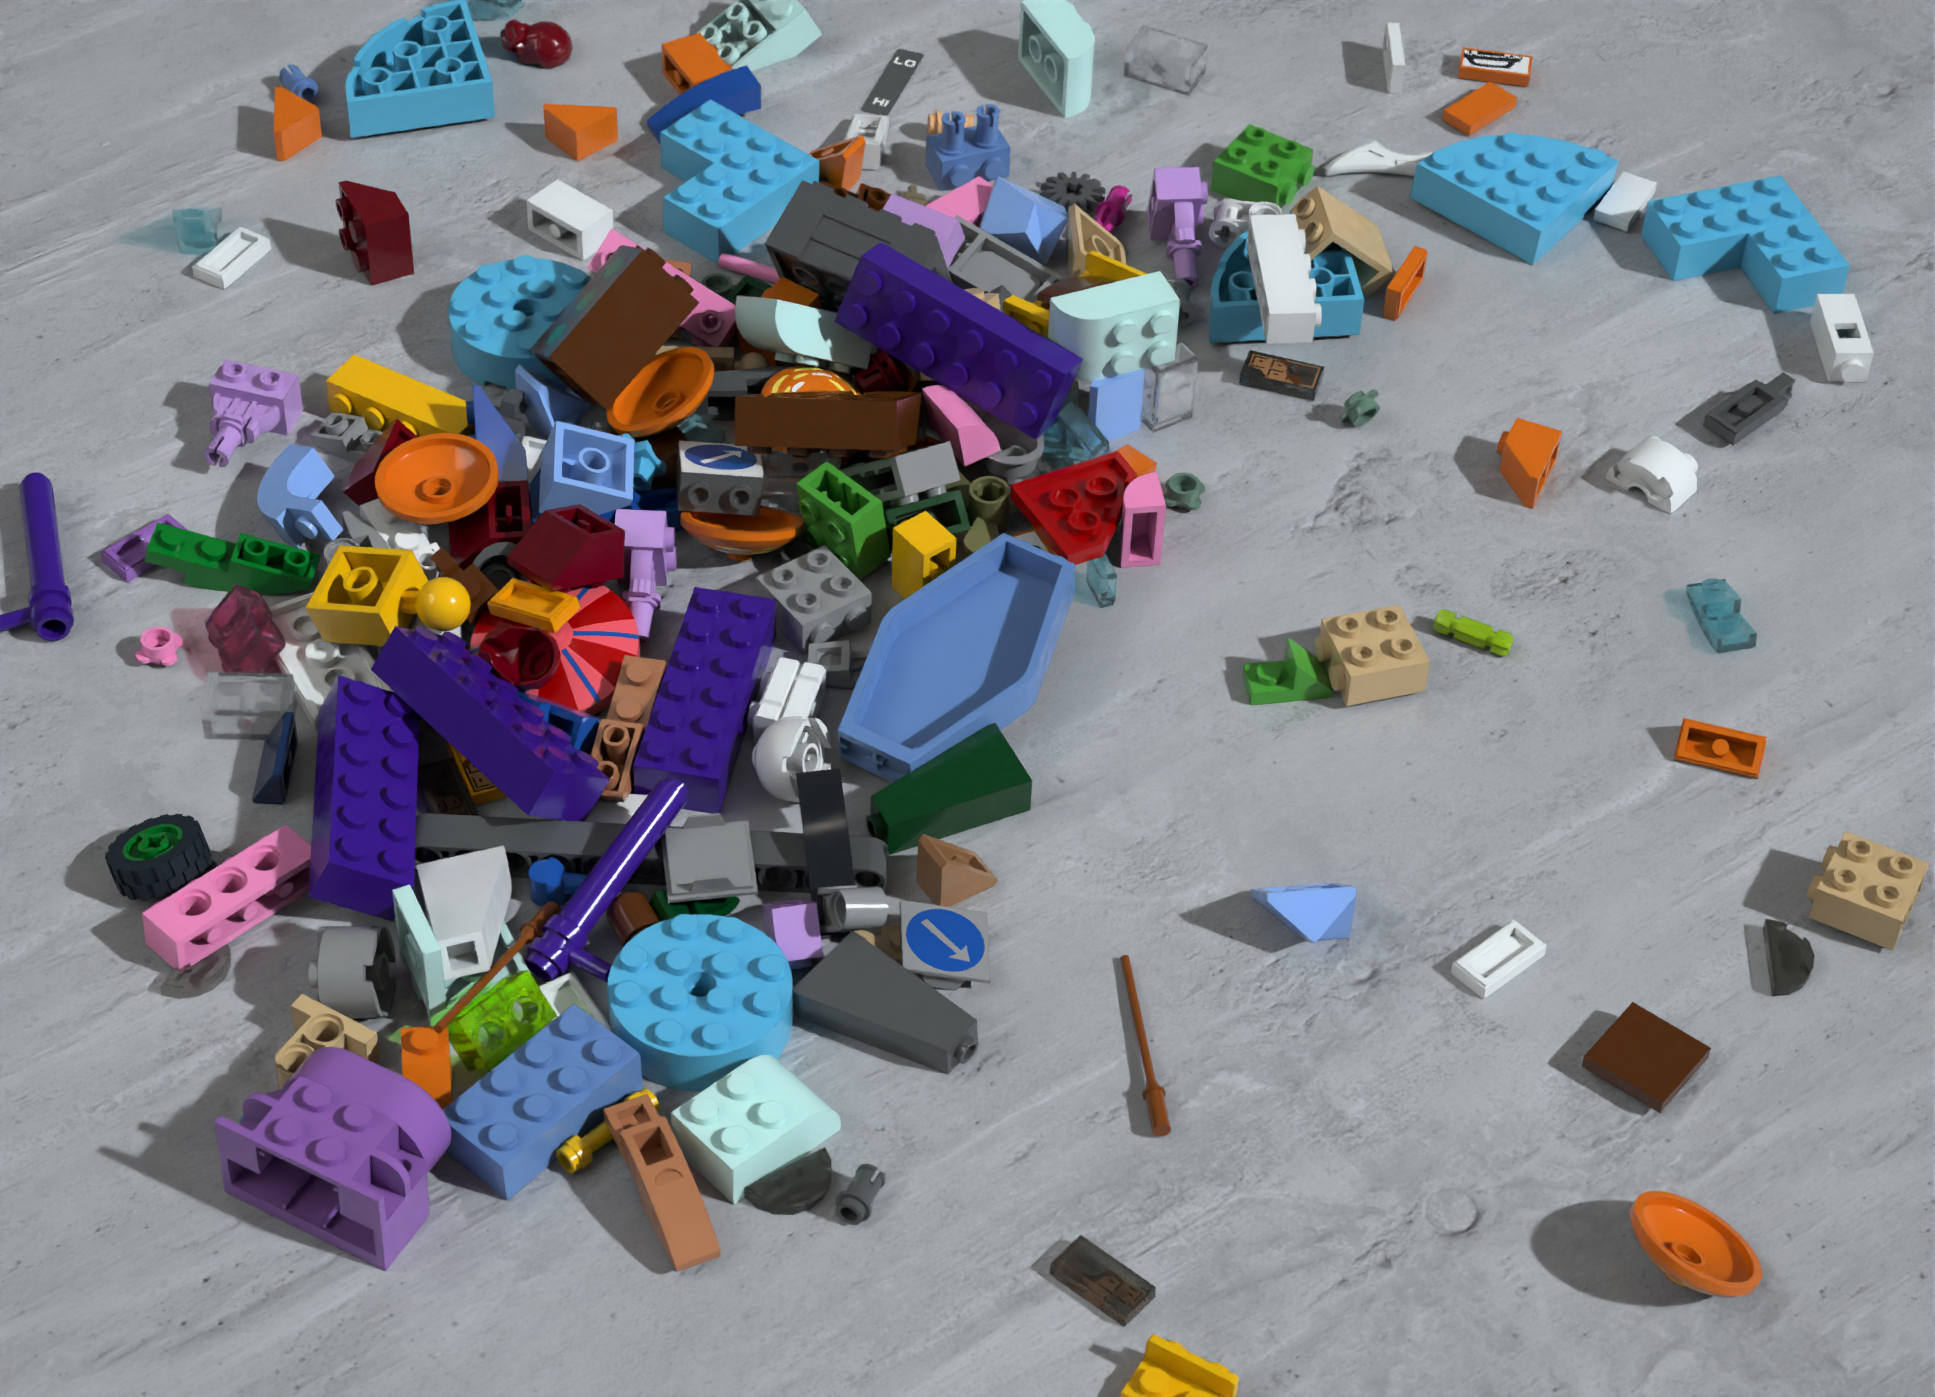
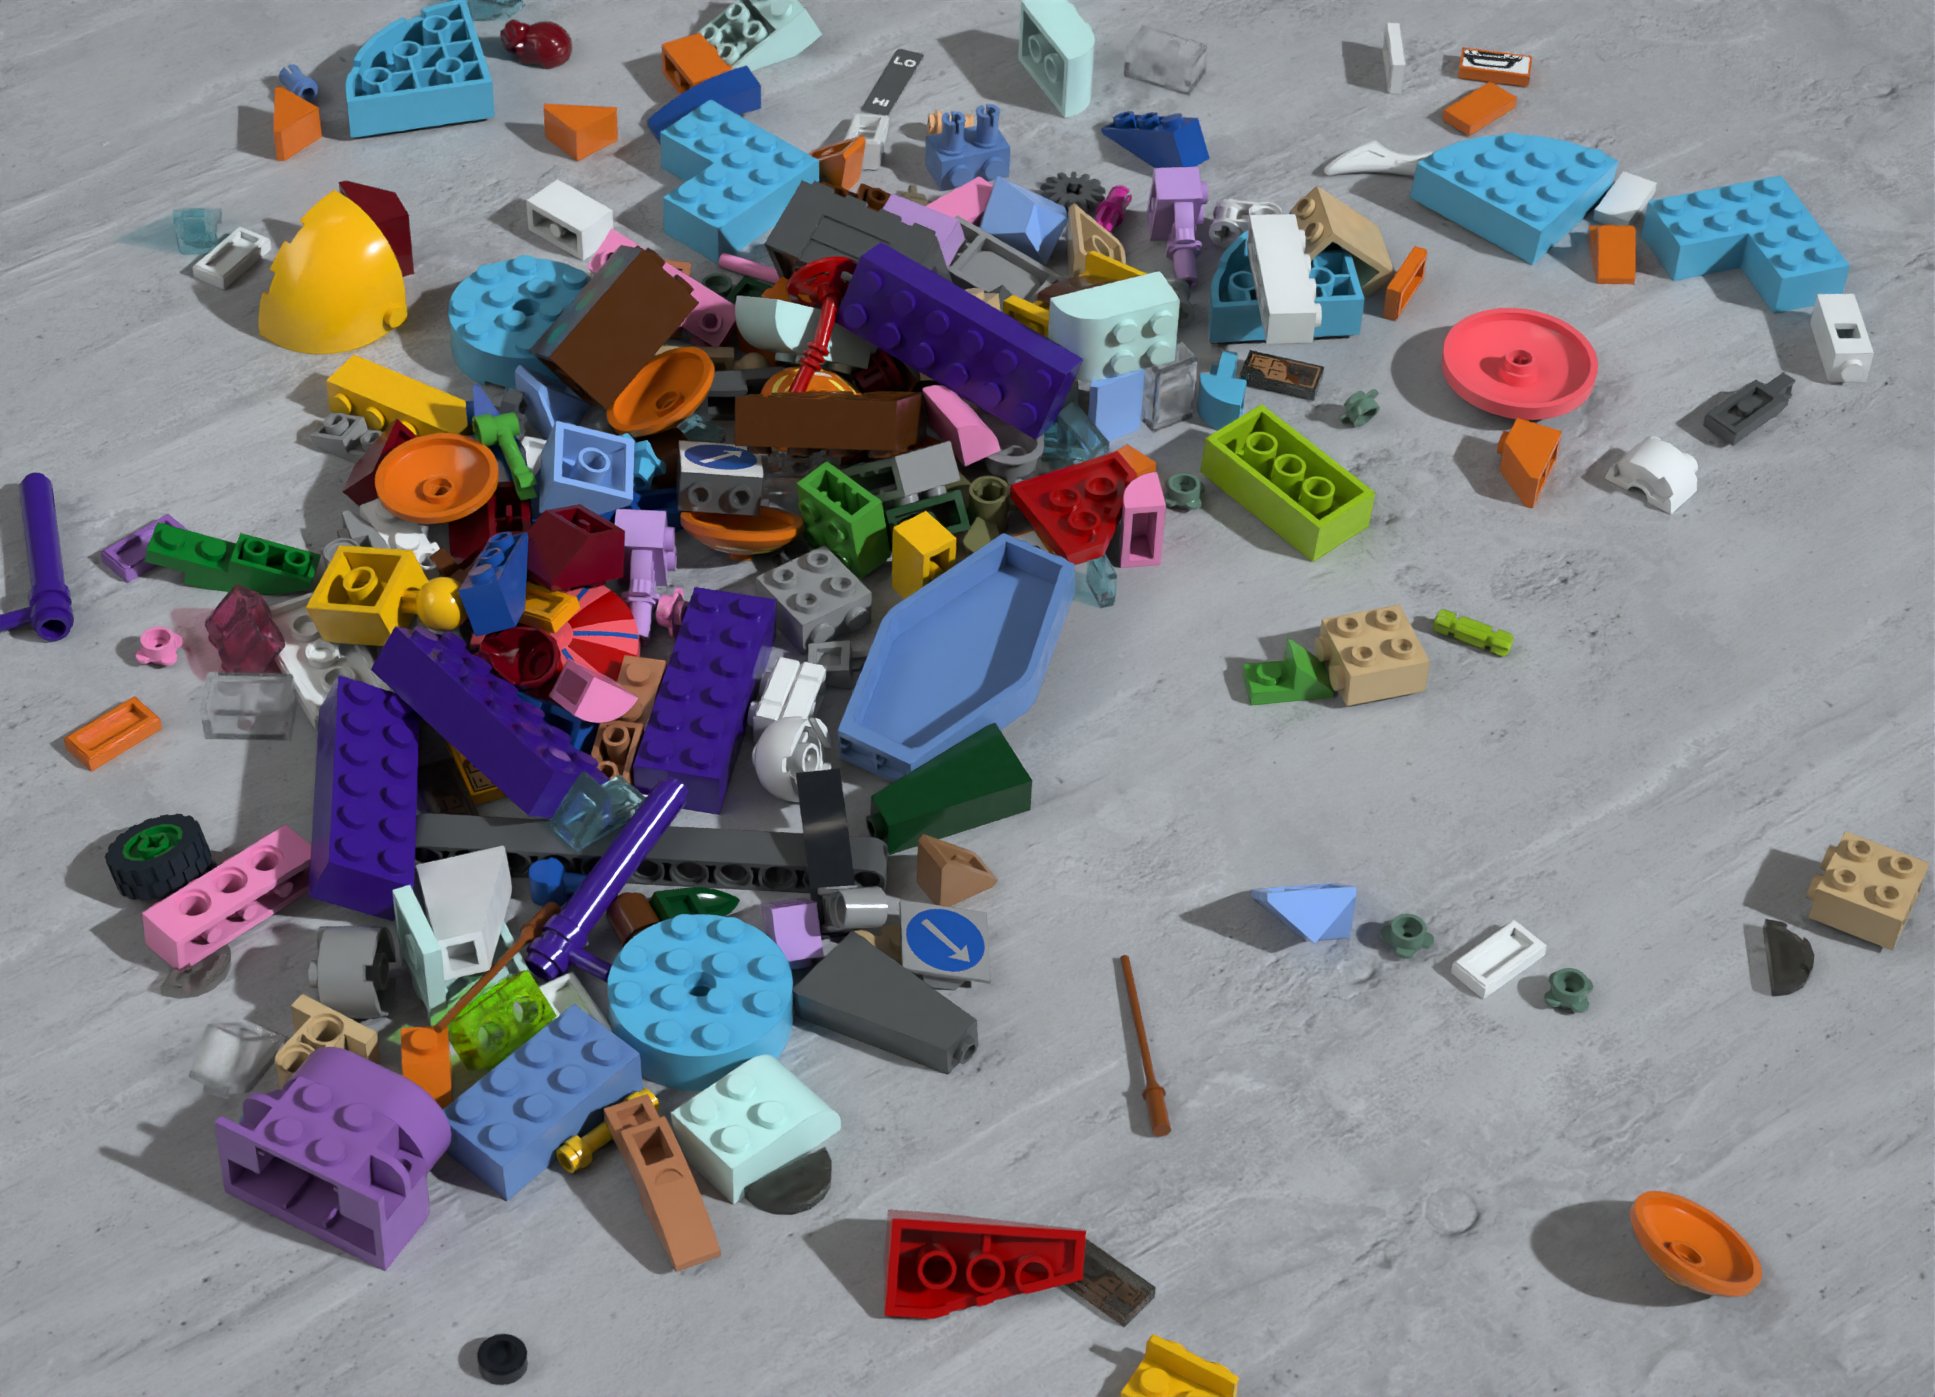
lavender brick [204,359,303,467] -> none
dark blue slope [252,712,298,805] -> none
light blue arch [257,444,343,548] -> none
light grey piece [661,813,758,903] -> none
dark grey pin [835,1164,886,1225] -> none
bright green brick [1211,124,1314,209] -> none
reddish brown tile [1582,1002,1711,1113] -> none
orange slope [1673,718,1768,779] -> none
clear light blue slope [1686,578,1757,653] -> none
none -> orange tile [64,696,162,772]
none -> clear slope [188,1021,290,1099]
none -> yellow brick [258,190,408,354]
none -> blue slope [458,531,529,637]
none -> bright green brick [472,412,537,501]
none -> black tile [477,1334,528,1385]
none -> bright pink brick [549,658,638,723]
none -> clear light blue slope [550,771,646,852]
none -> bright pink plate [656,588,689,638]
none -> red dish [786,256,858,392]
none -> red wedge [884,1209,1086,1319]
none -> blue slope [1101,111,1210,168]
none -> medium azure brick [1197,351,1247,430]
none -> lime brick [1200,404,1376,562]
none -> sand green plate [1380,914,1434,959]
none -> coral dish [1441,308,1598,420]
none -> sand green plate [1544,968,1593,1013]
none -> orange slope [1587,224,1636,284]

